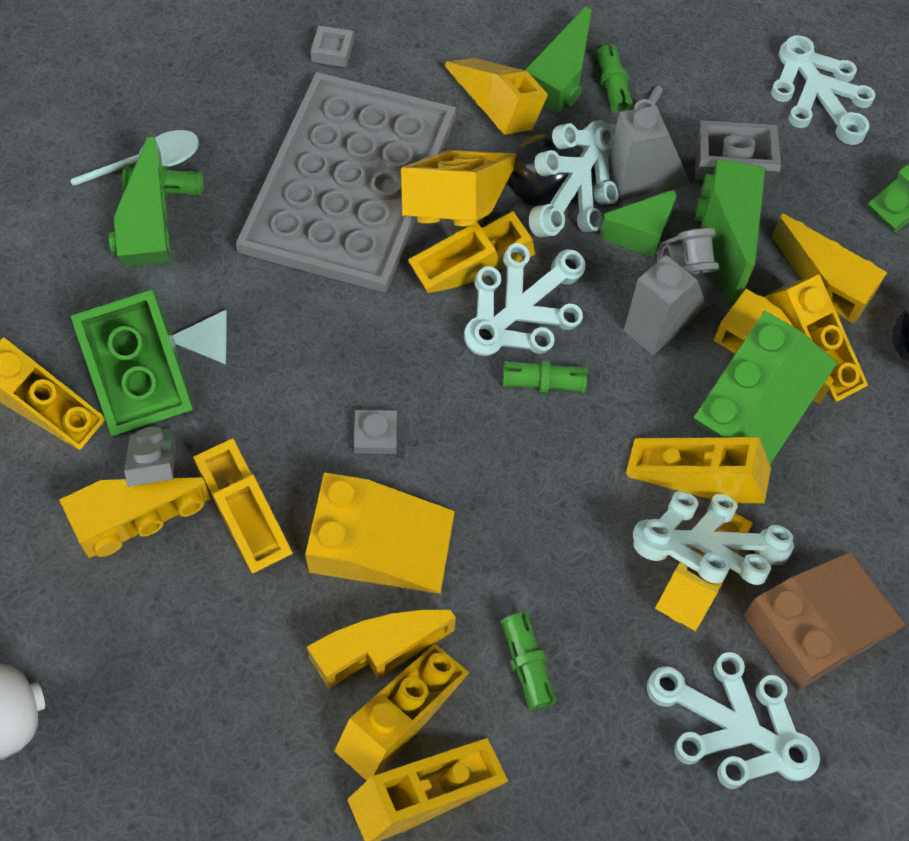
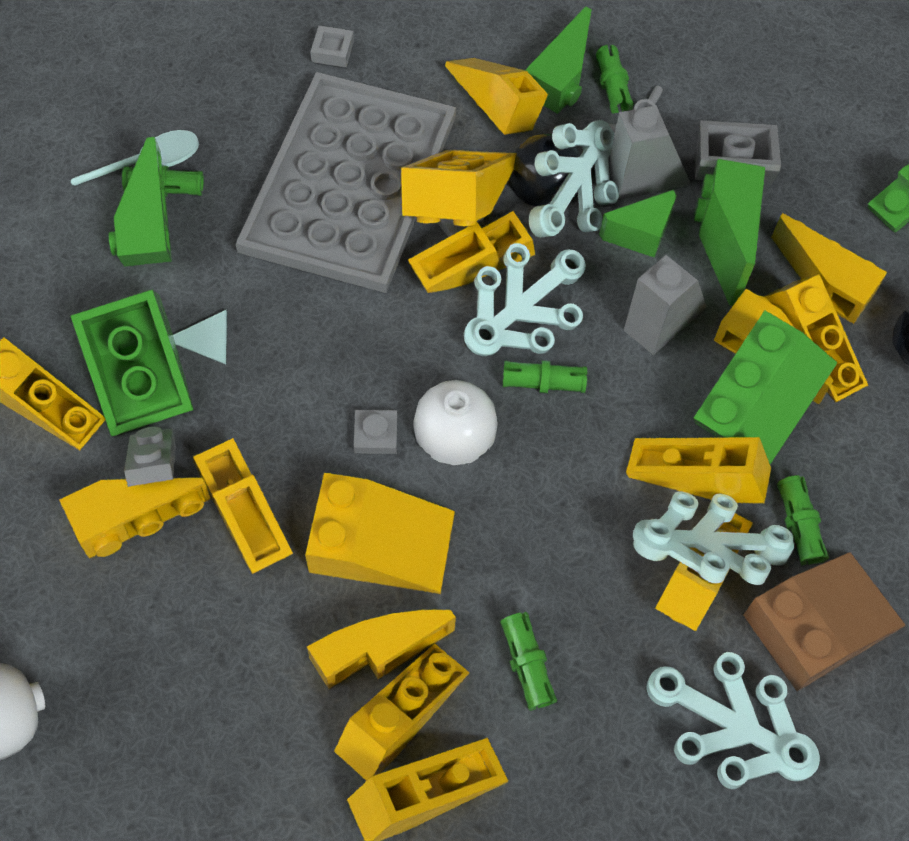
light grey piece [657,228,719,275] -> none
light aqua plant [771,35,875,145] -> none
none -> white cylinder [413,380,498,465]
none -> bright green pin [777,475,829,566]

